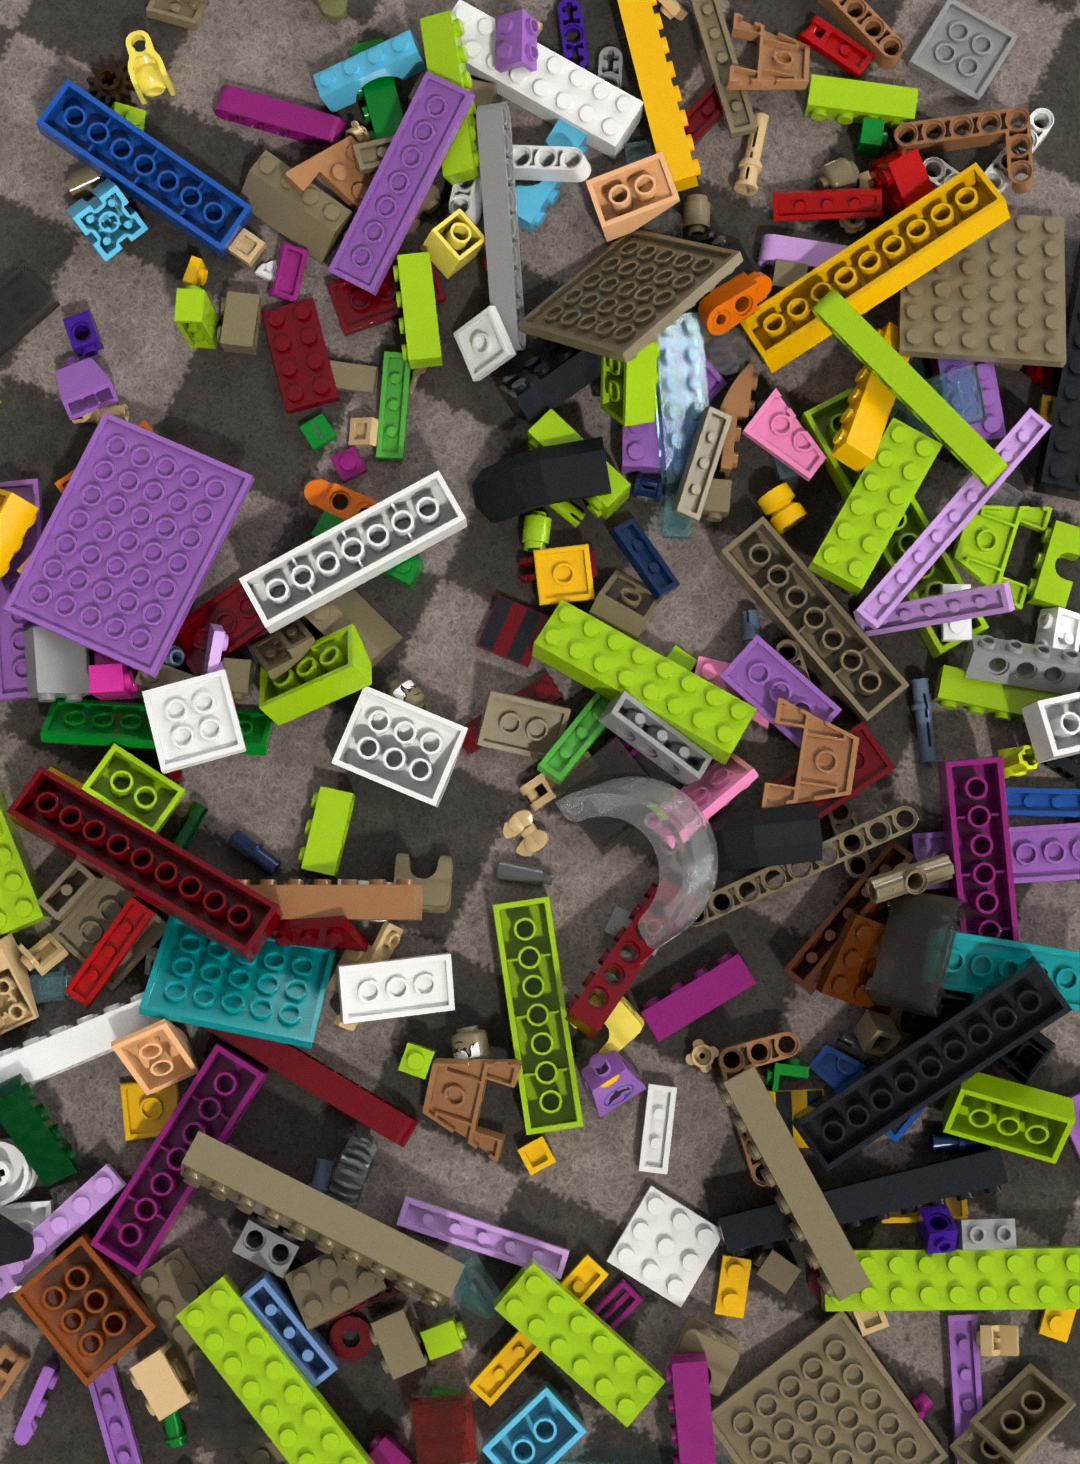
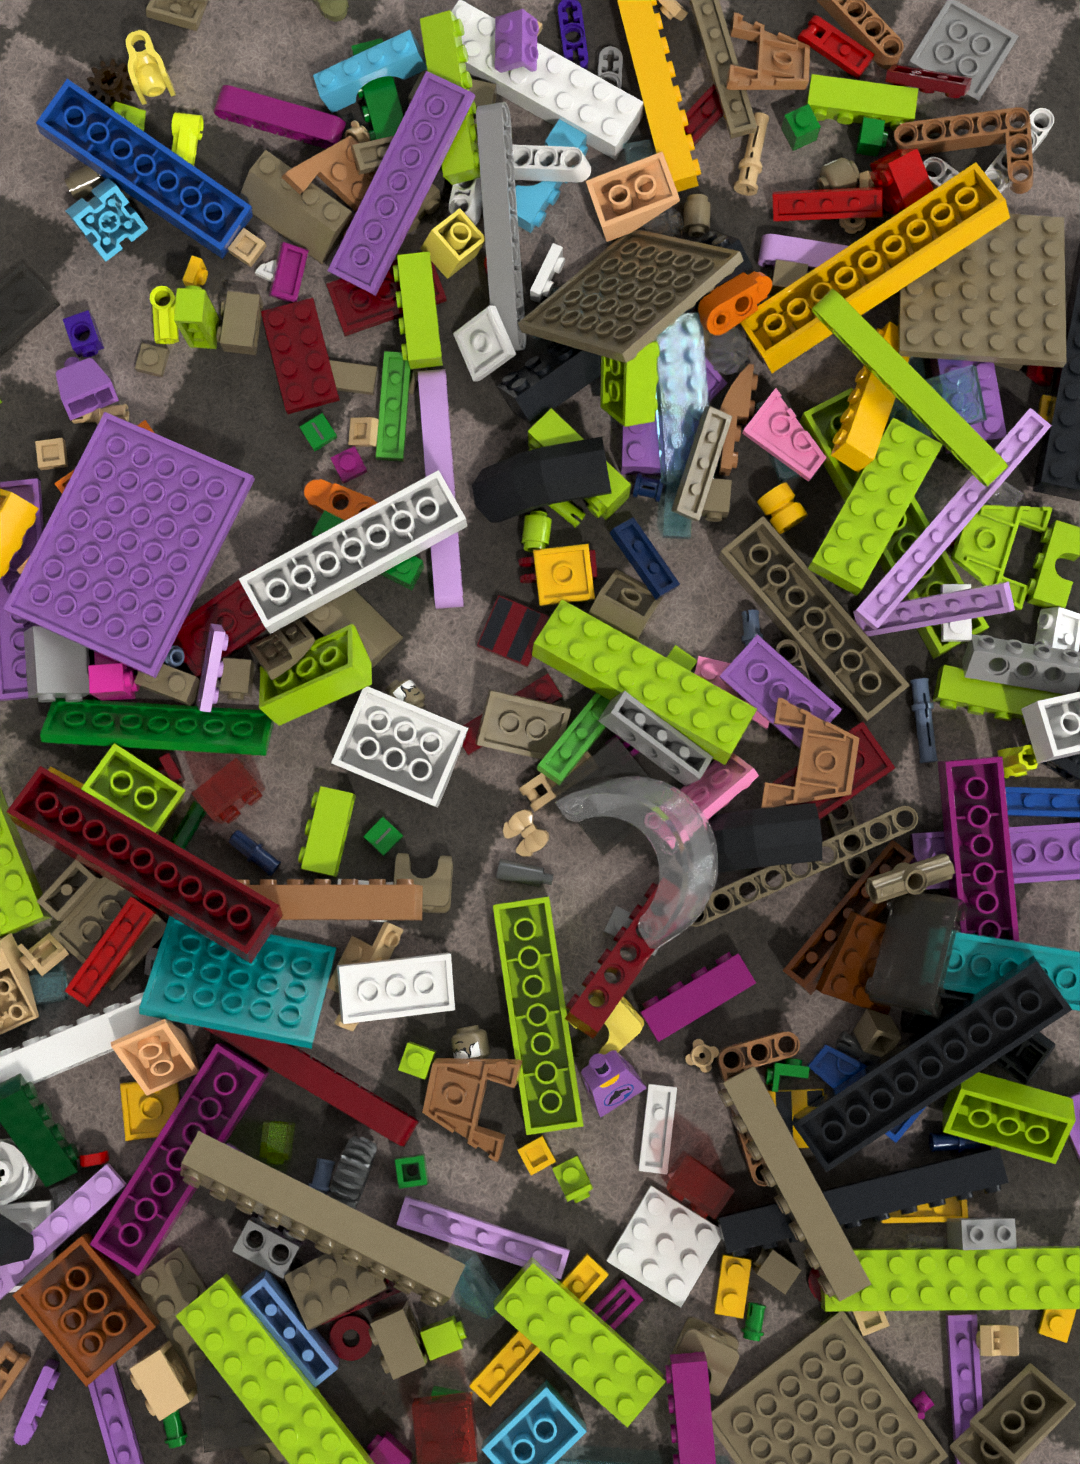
white plate [142,669,247,774] -> none
dark red wing [270,916,369,952] -> none
dark purple brick [916,1204,958,1255] -> none
none -> tan plate [35,438,68,470]
none -> red tile [79,1150,109,1167]
none -> dark tan plate [135,343,170,378]
none -> neon yellow piece [150,286,179,345]
none -> neon yellow piece [171,112,204,166]
none -> clear red brick [191,757,265,824]
none -> clear neon green brick [259,1120,295,1164]
none -> green tile [363,817,403,856]
none -> green plate [395,1153,429,1189]
none -> lavender beam [418,369,464,609]
none -> white plate [530,243,565,303]
none -> lime bracket [552,1155,593,1203]
none -> clear red brick [664,1150,735,1219]
none -> green pin [741,1302,766,1341]
none -> green brick [781,104,821,151]
none -> dark red plate [885,64,972,98]

